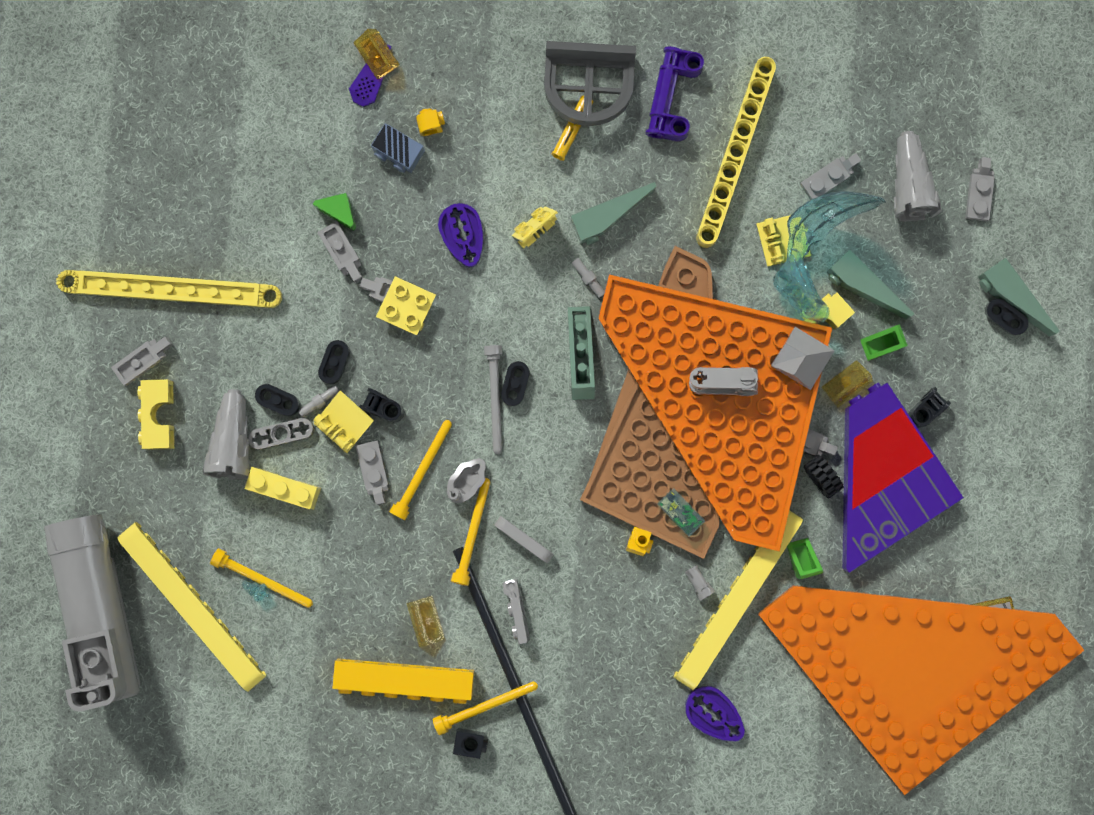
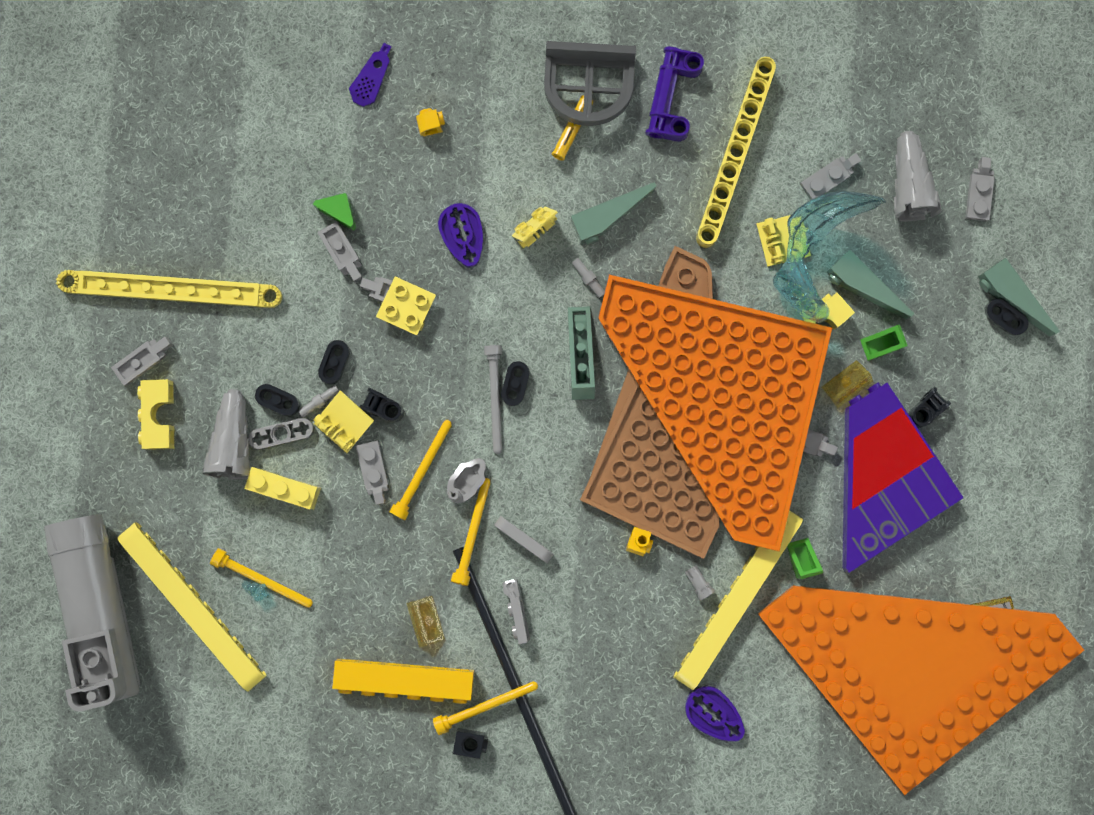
clear yellow slope [353,29,400,79] -> none
brick [371,123,425,173] -> none
clear light blue tile [657,488,705,537] -> none
light grey piece [689,367,758,396] -> none
light grey slope [771,327,835,390] -> none
black tyre [804,455,844,498] -> none

